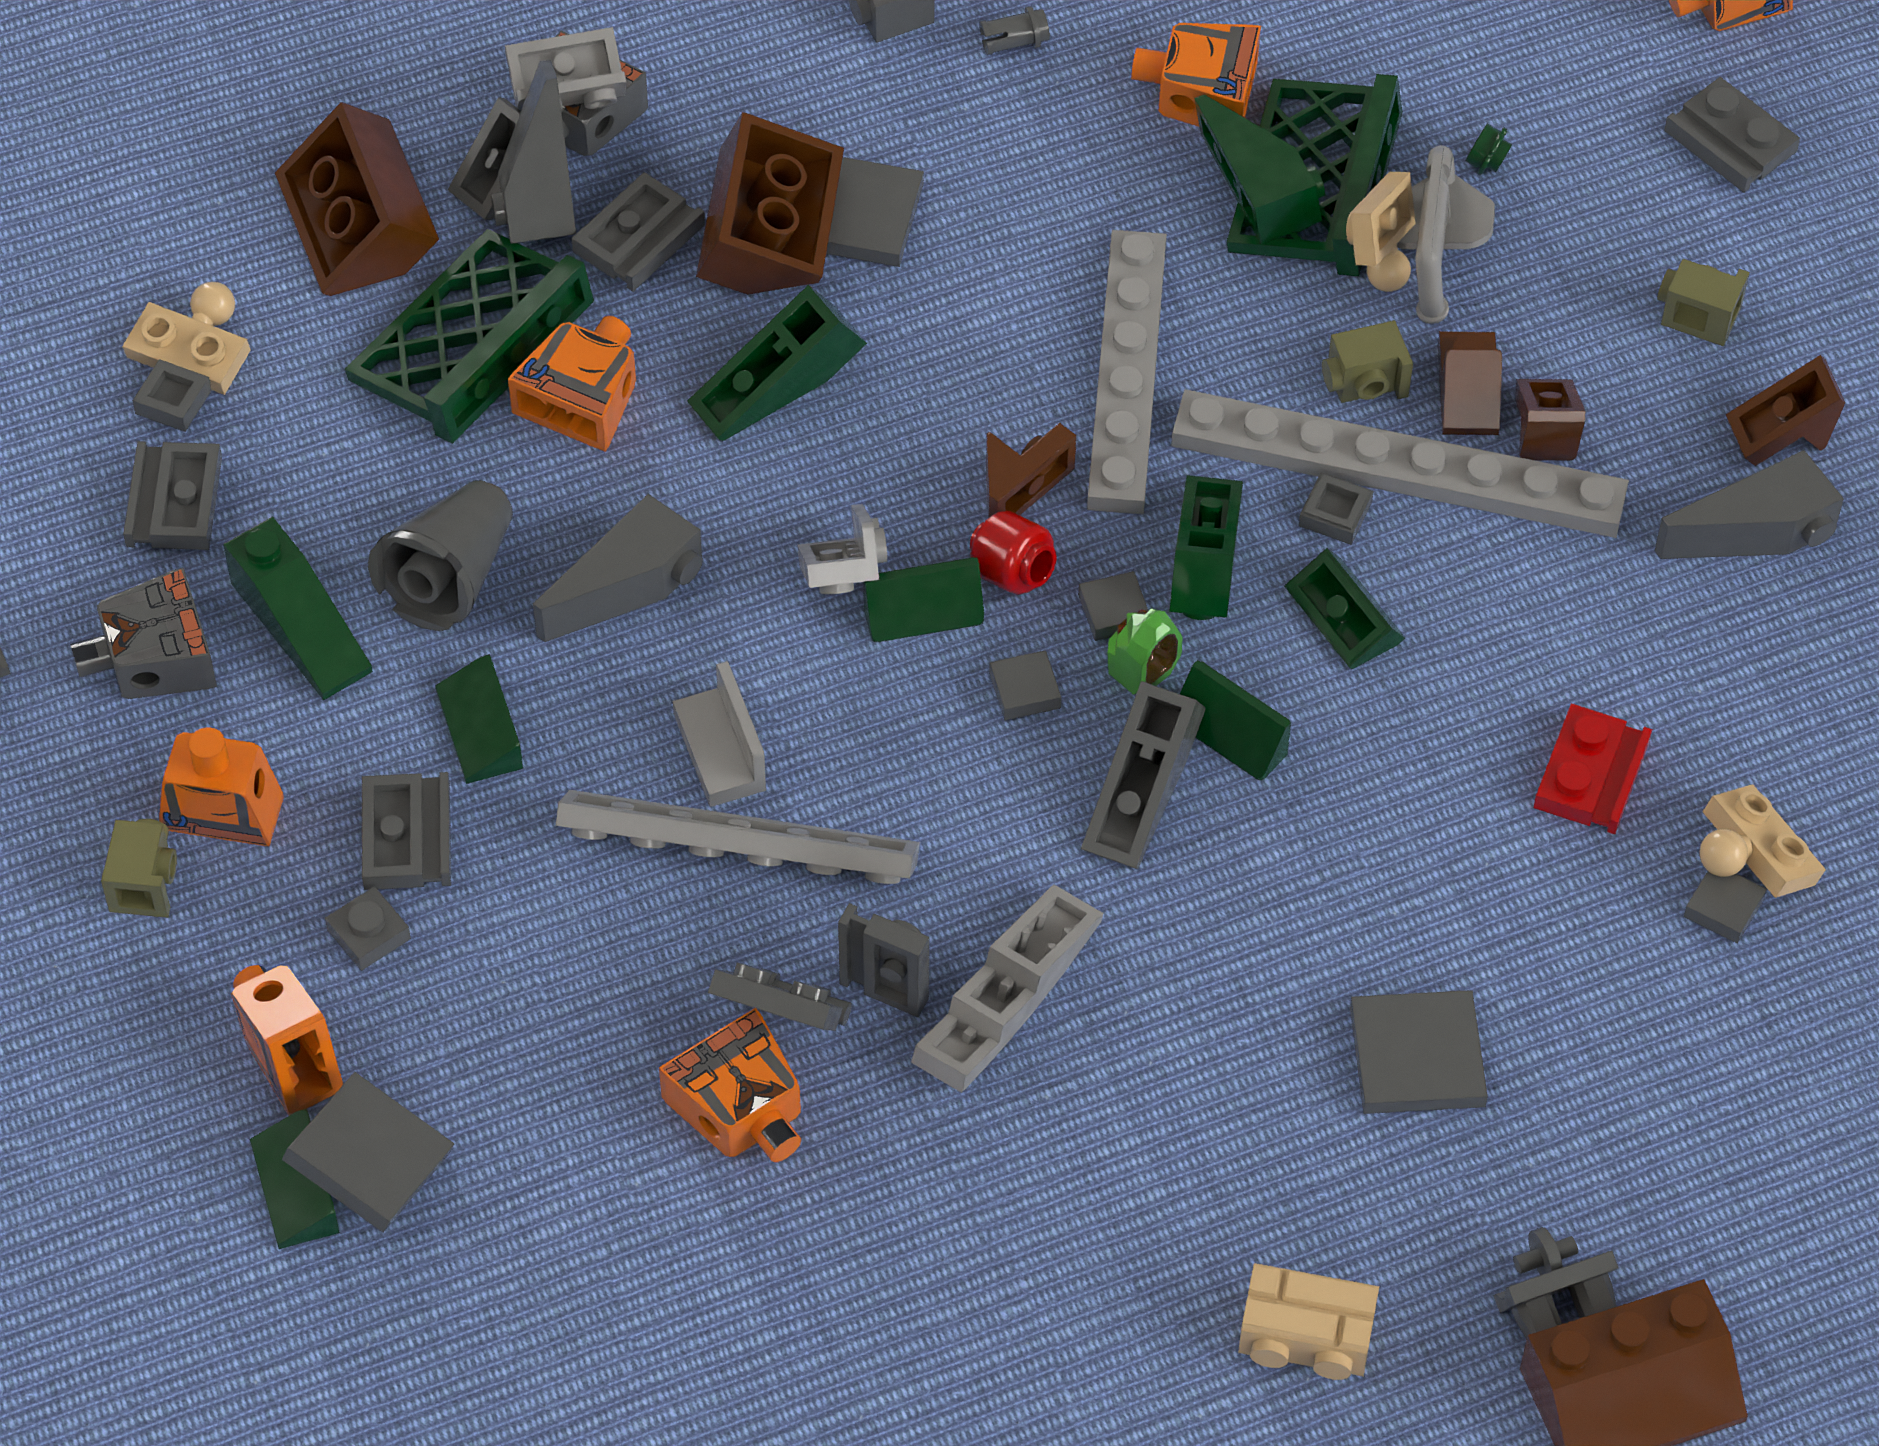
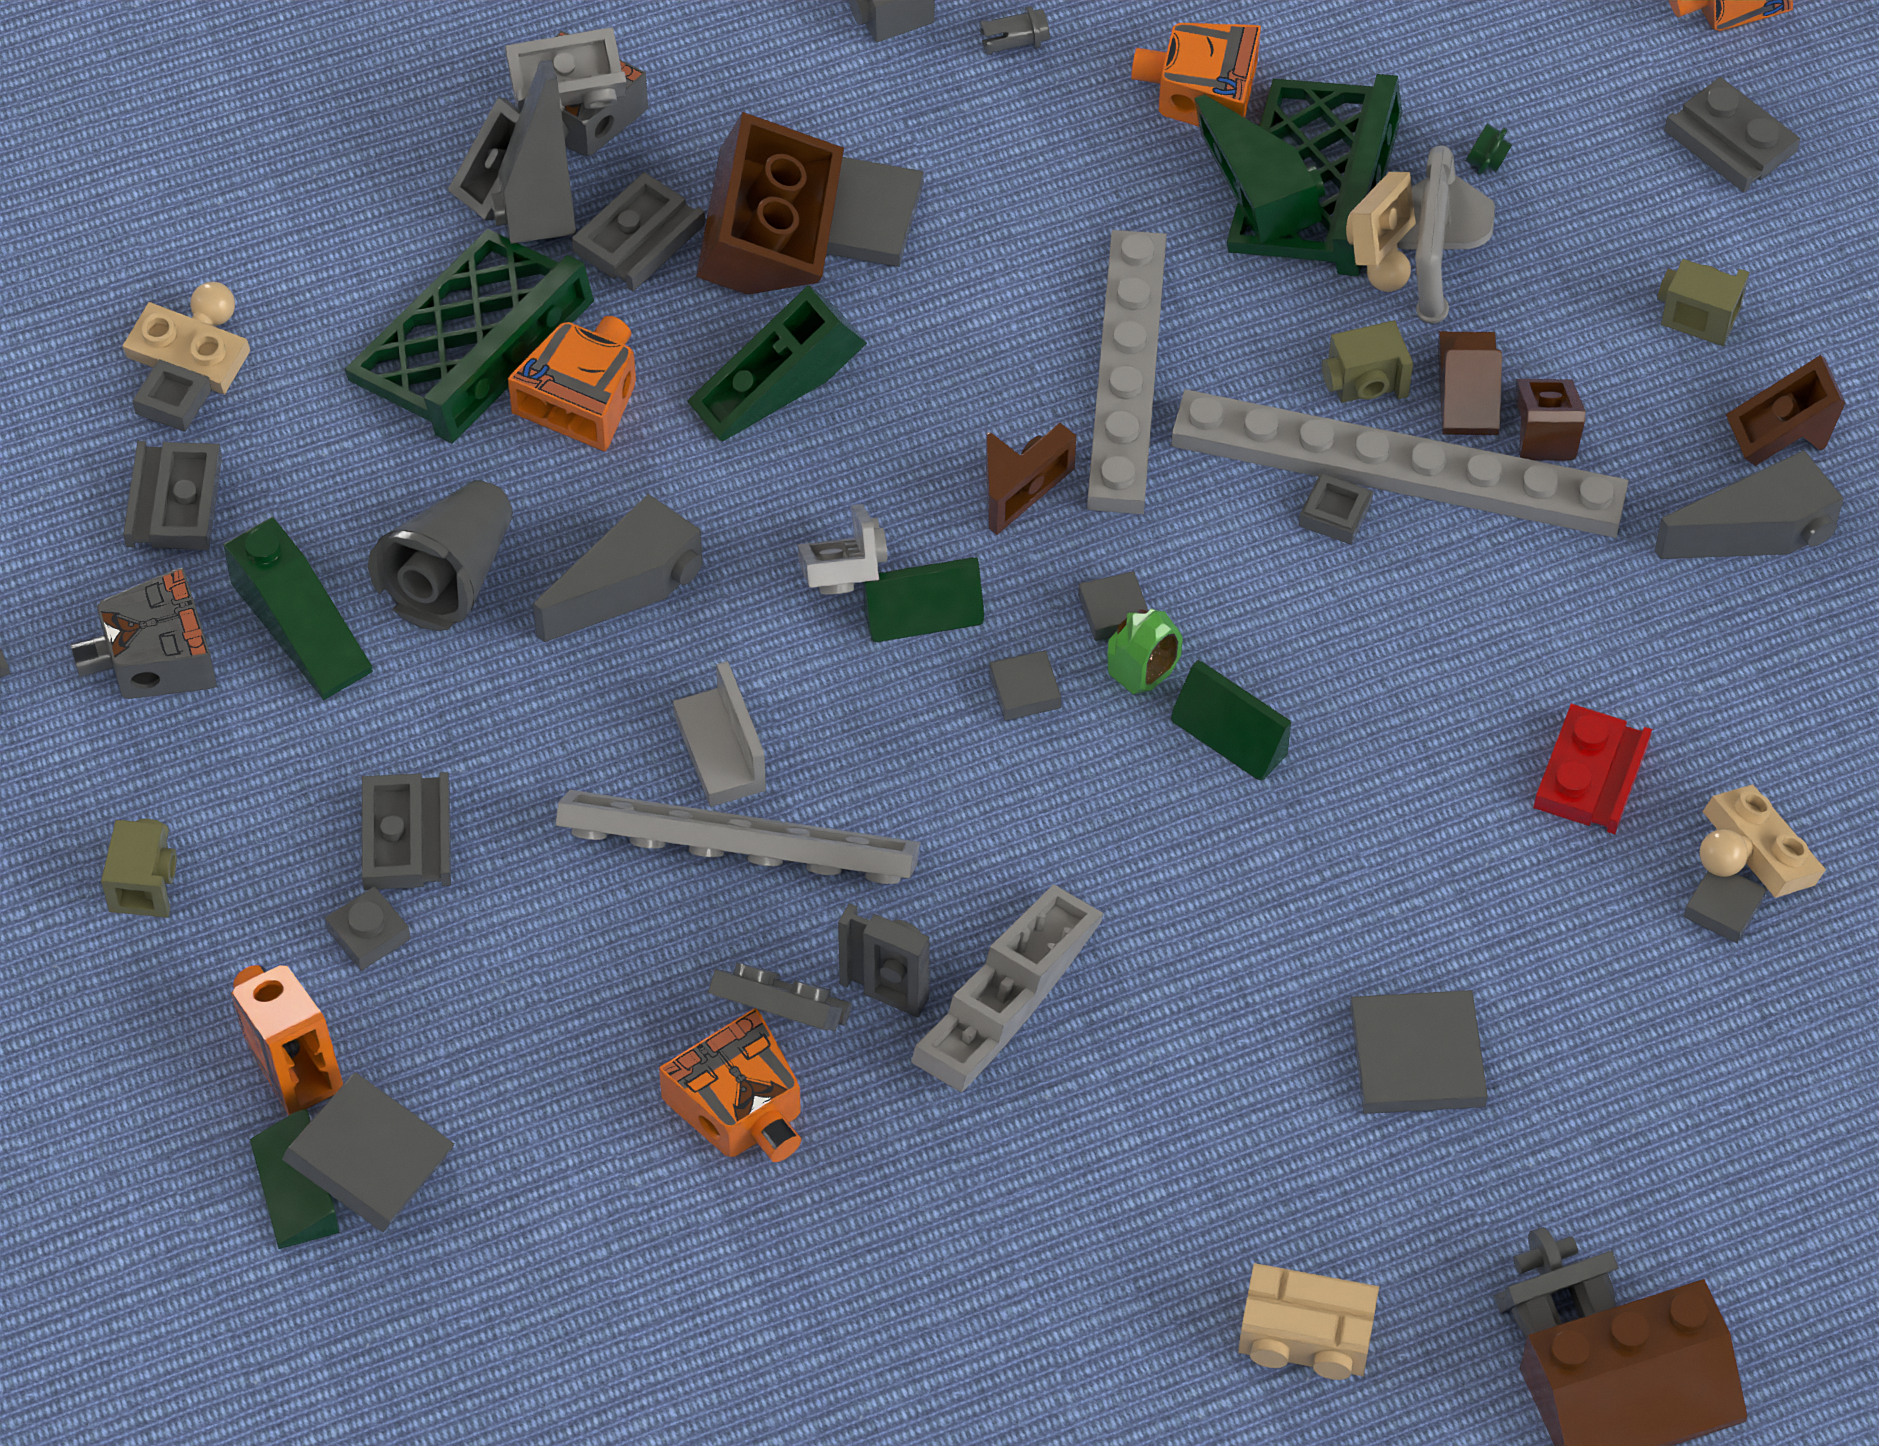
orange torso [159,727,284,847] -> none
reddish brown slope [275,102,439,296] -> none
dark green slope [435,654,523,784] -> none
red head [970,511,1057,595] -> none
dark grey slope [1081,681,1206,869] -> none
dark green slope [1169,475,1243,620] -> none
dark green slope [1284,548,1405,669] -> none

